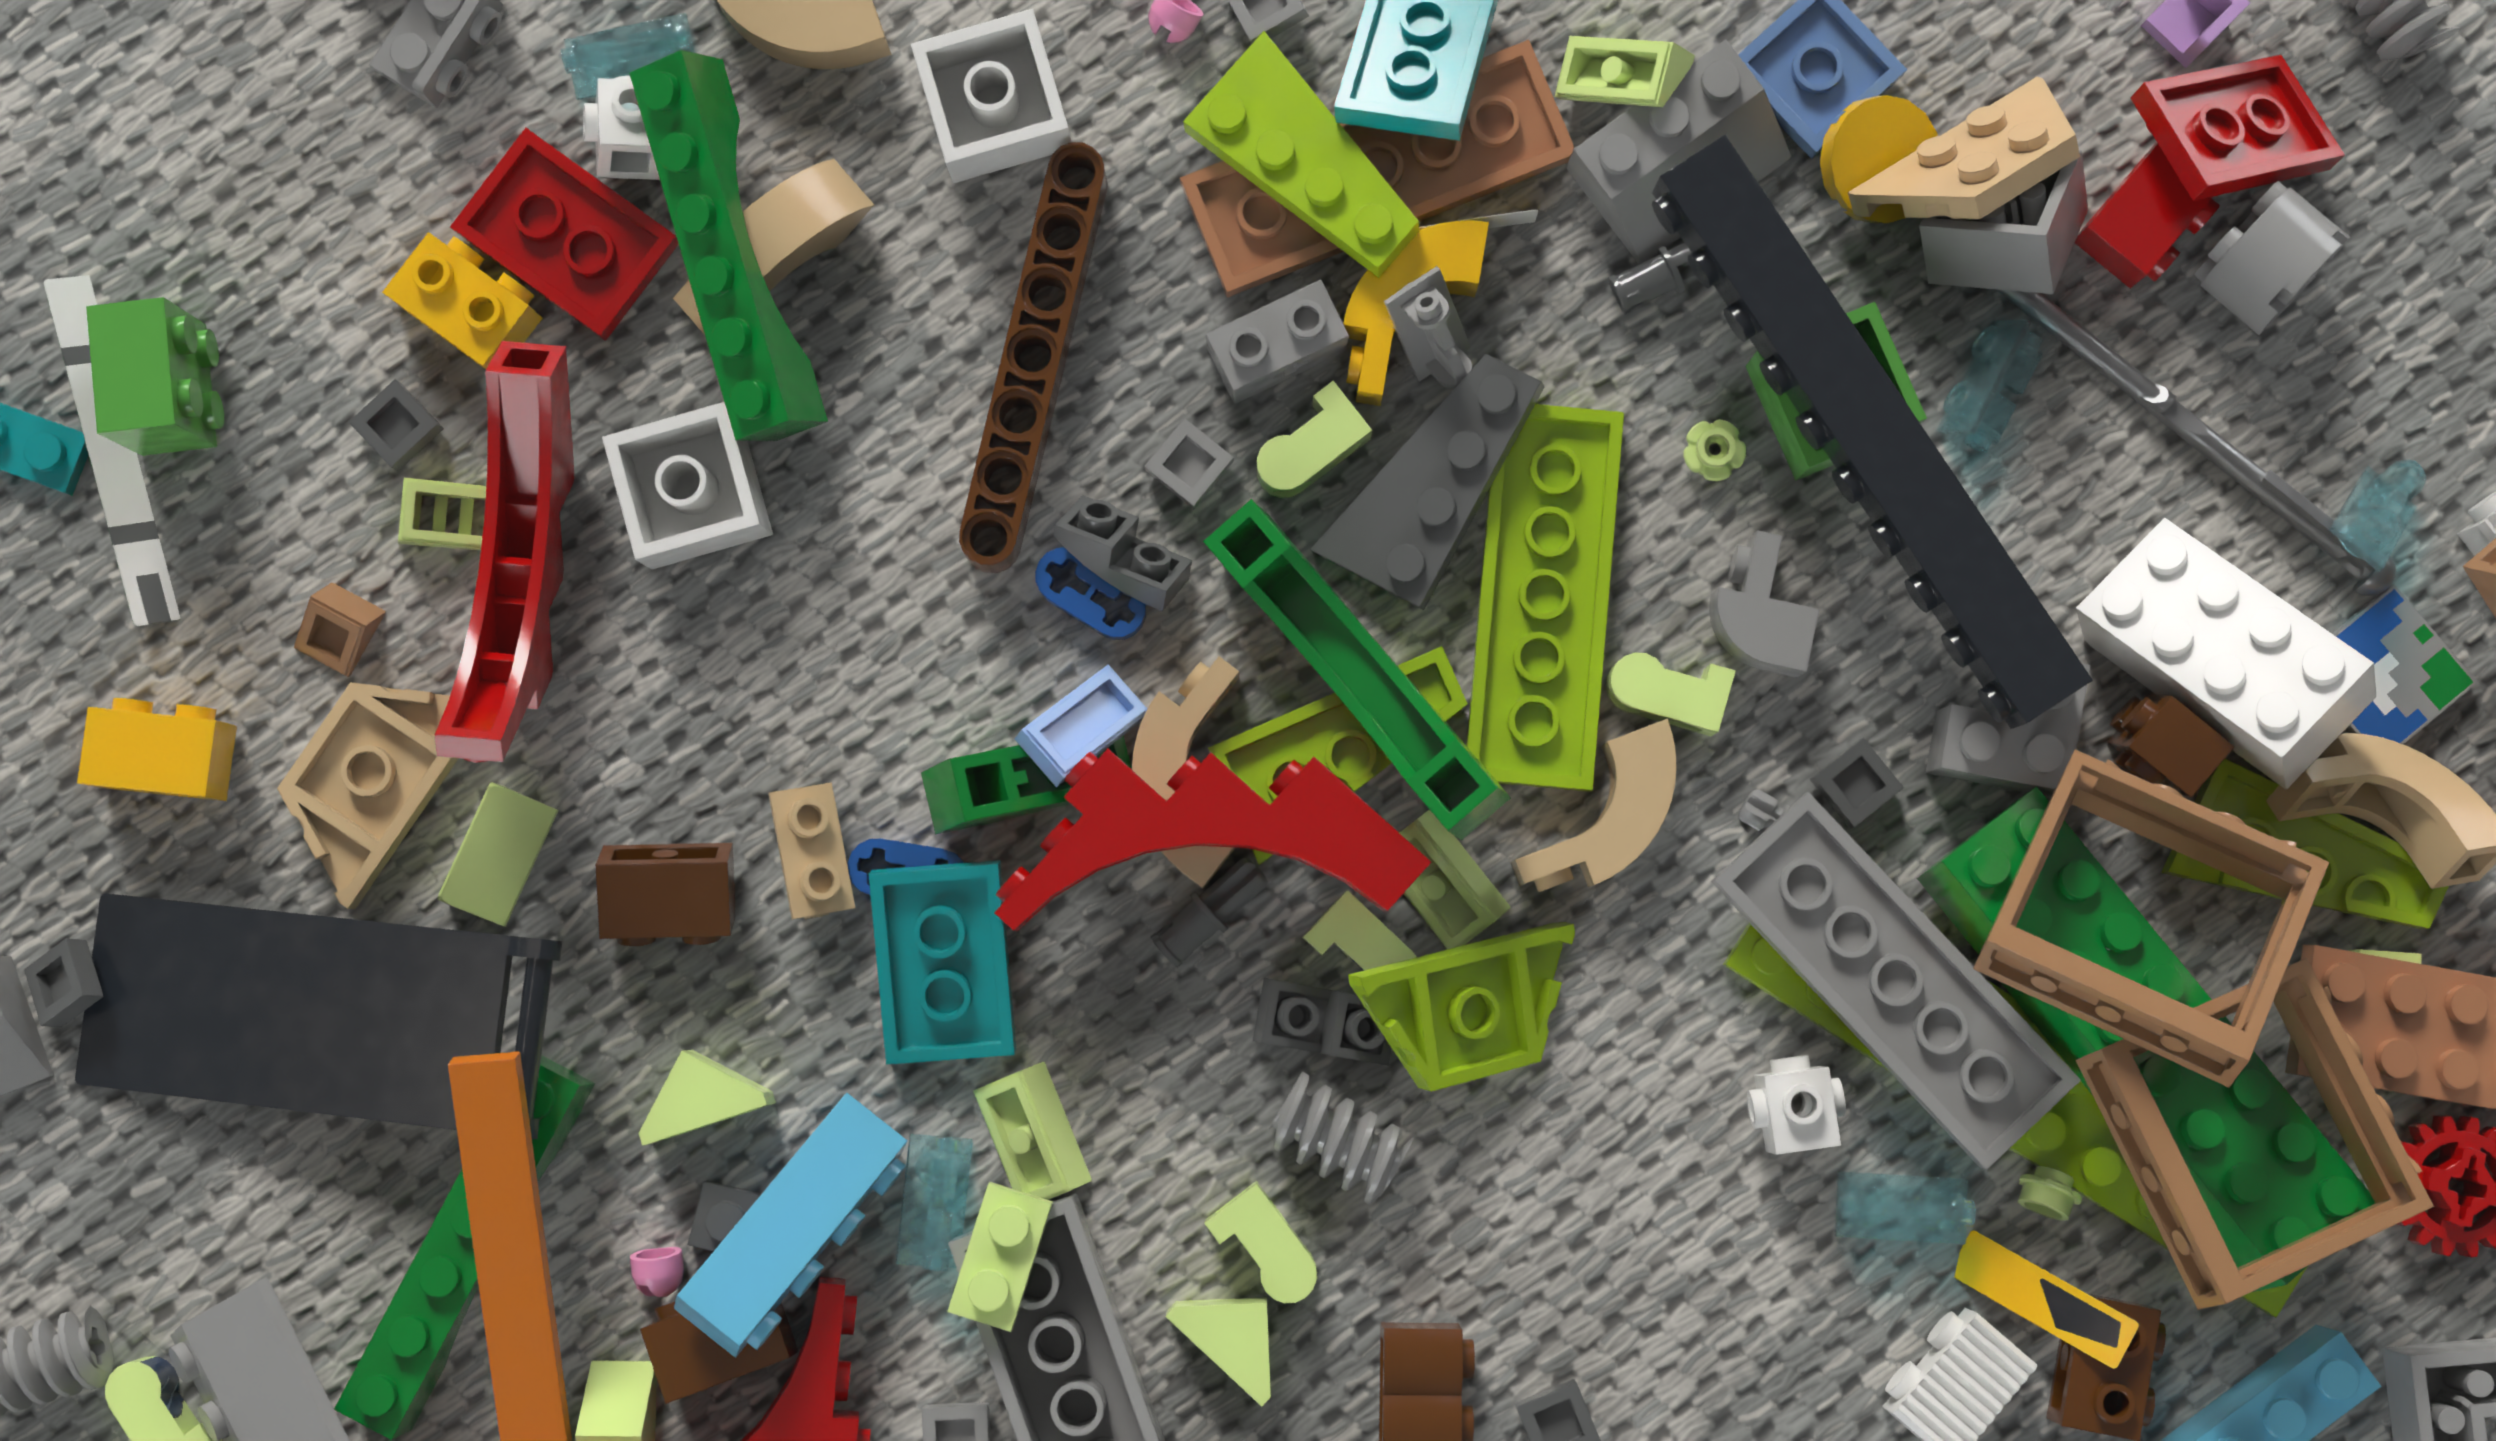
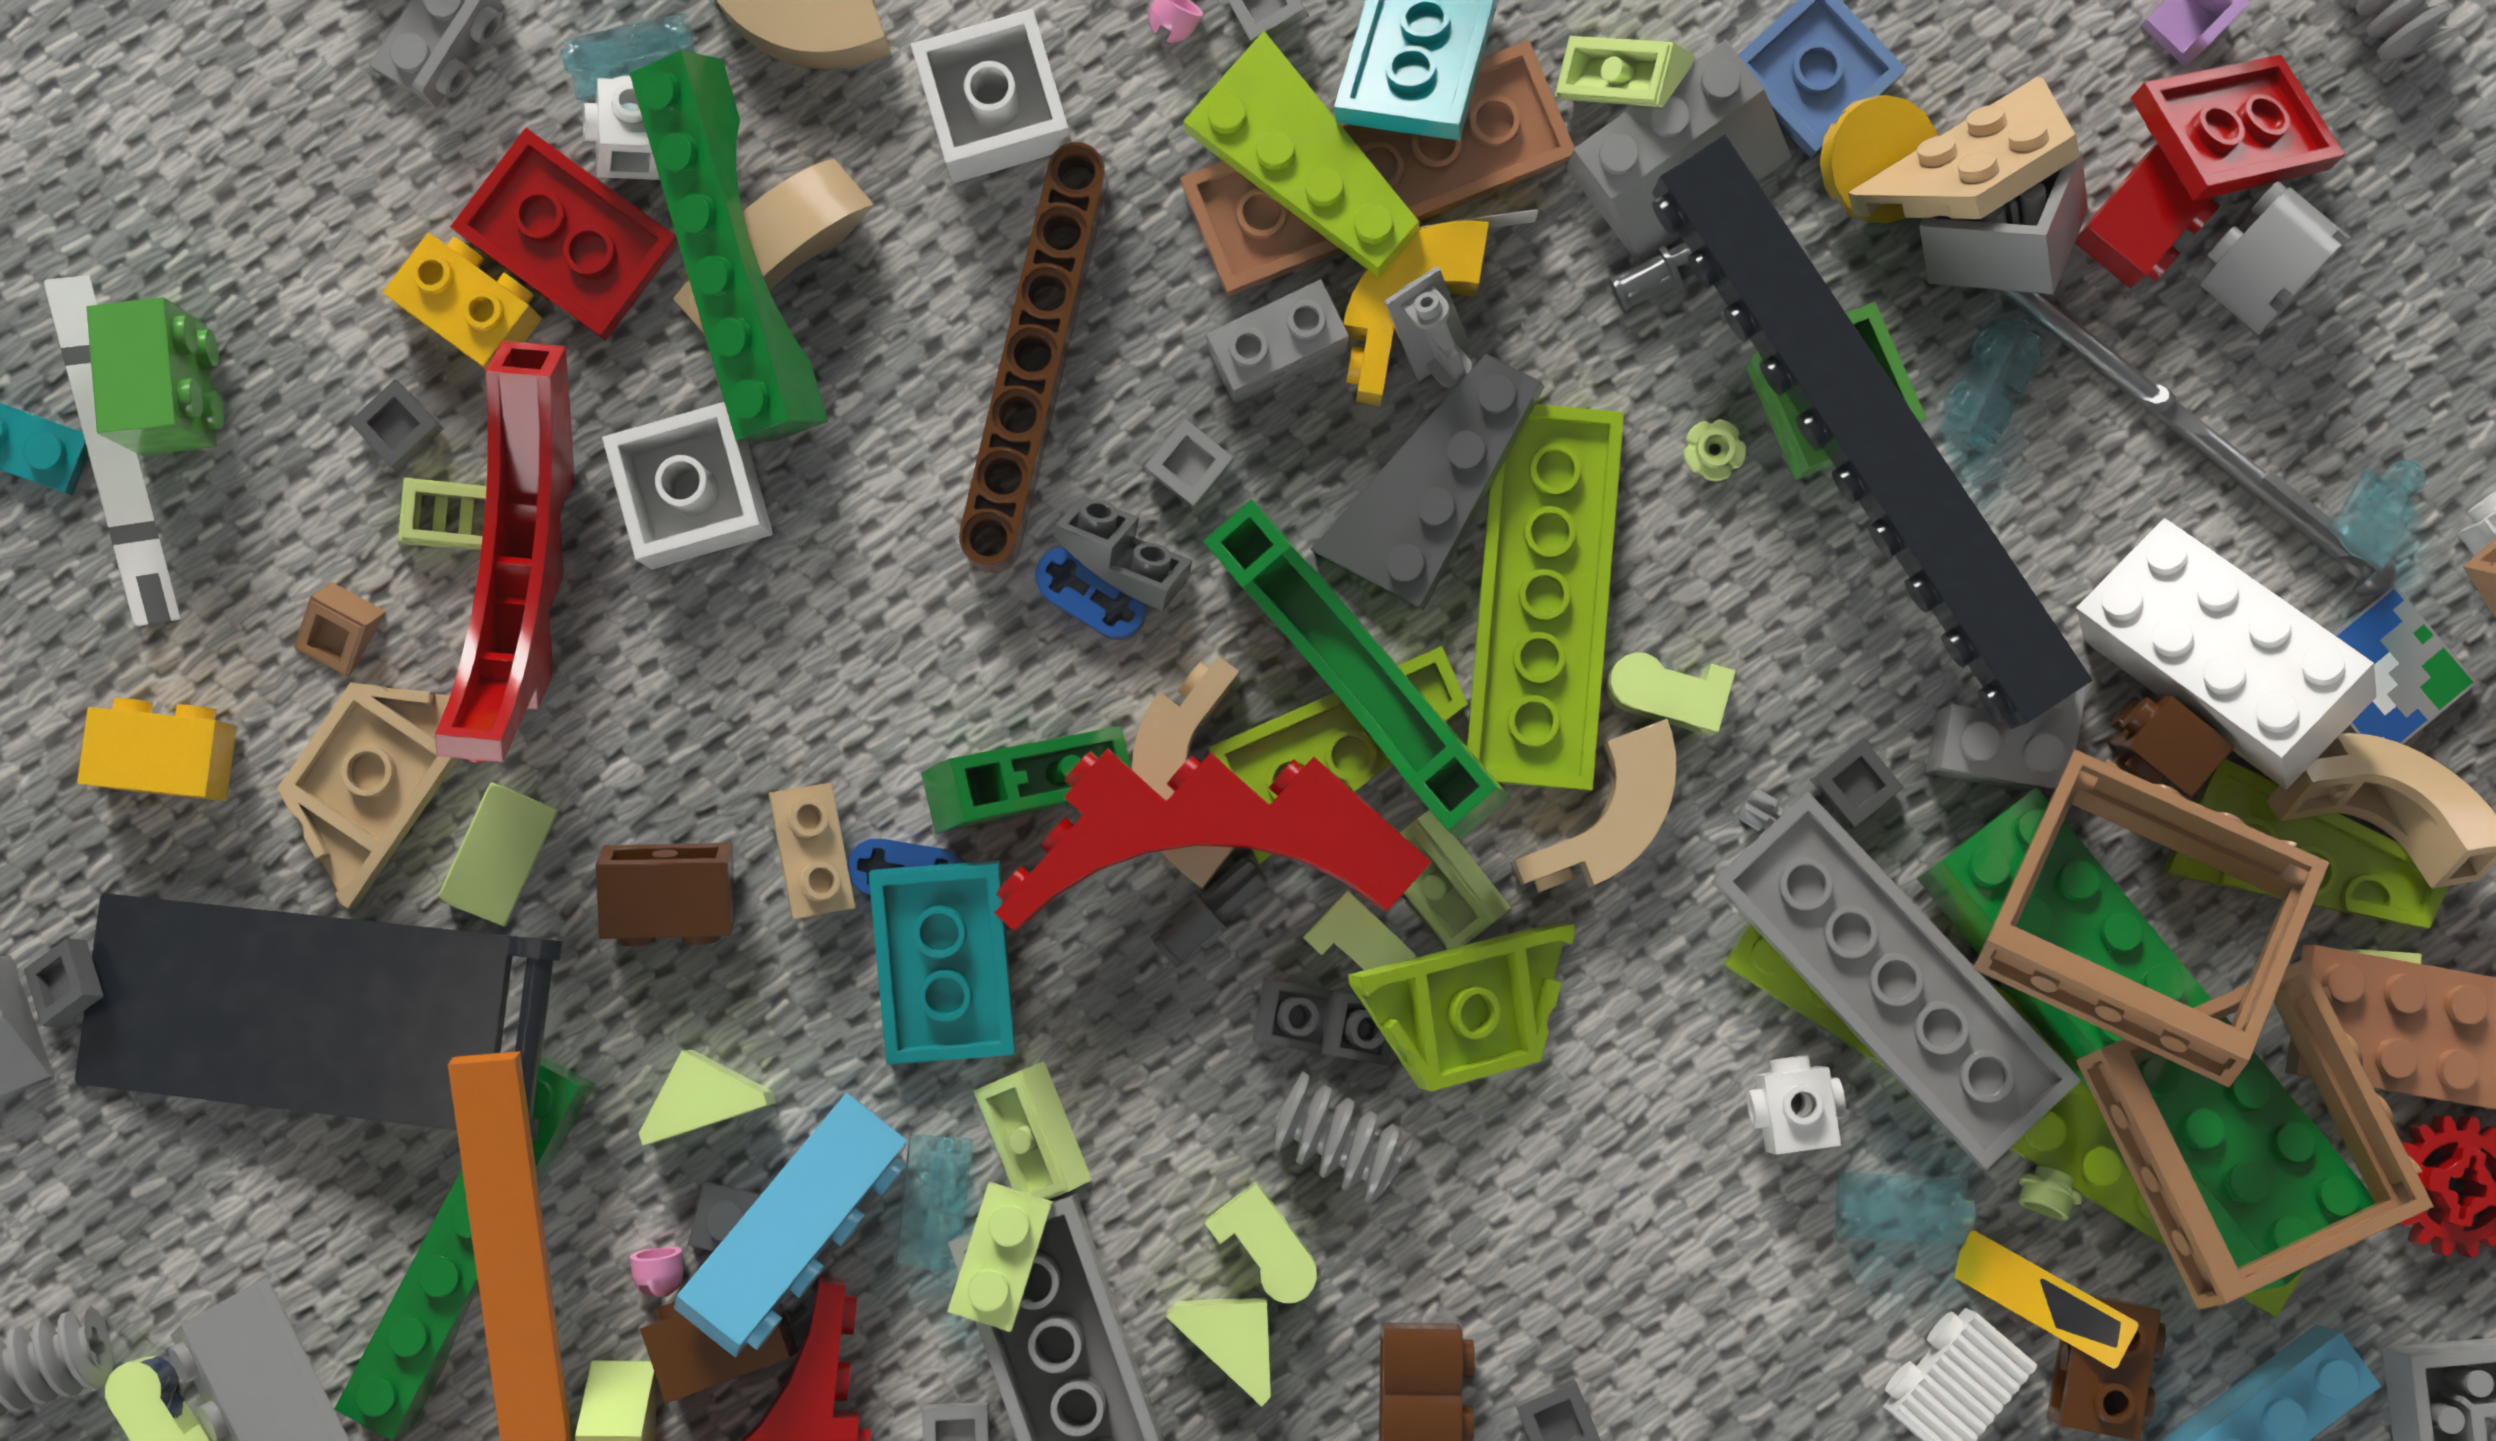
light blue tile [1014,665,1147,787] -> none
yellowish green leg [1257,380,1372,498] -> none
light grey brick [1709,530,1820,678] -> none

